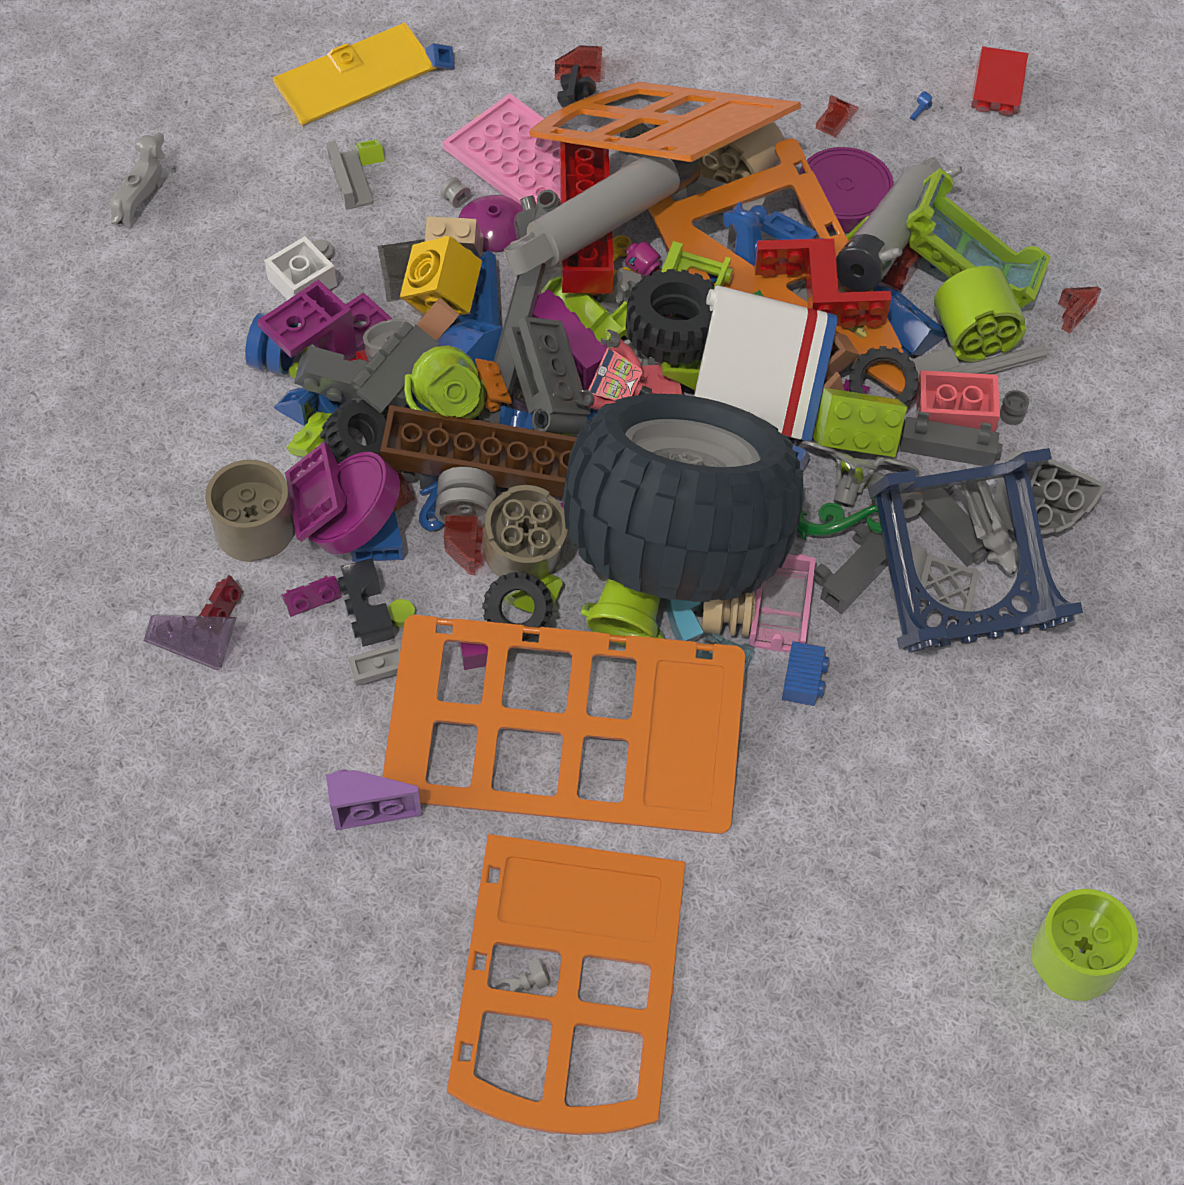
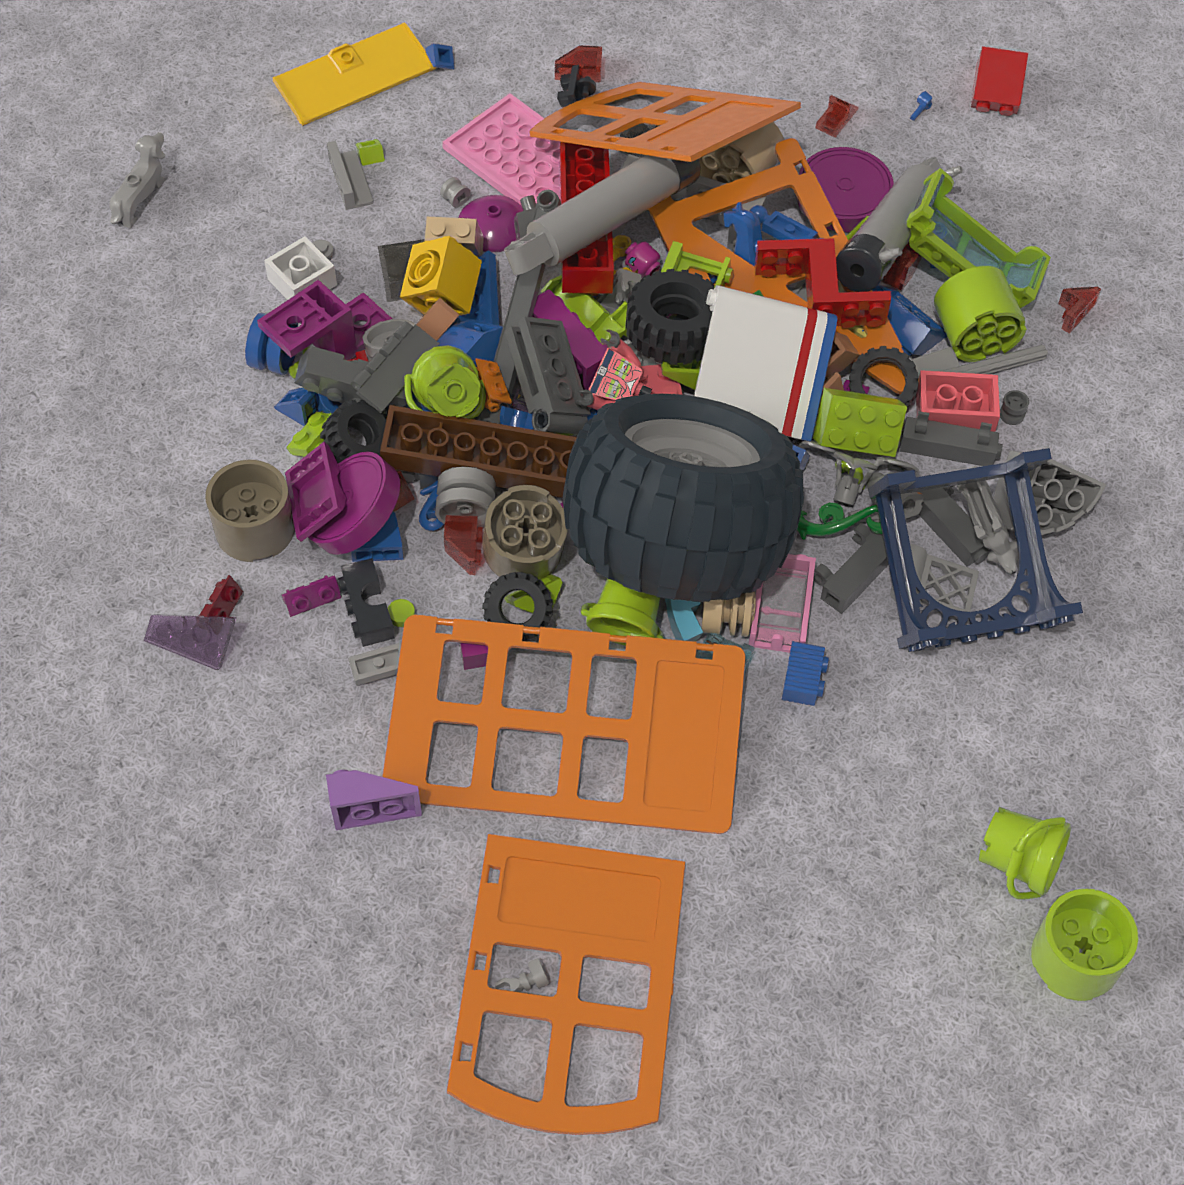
none -> lime piece [979,807,1071,900]

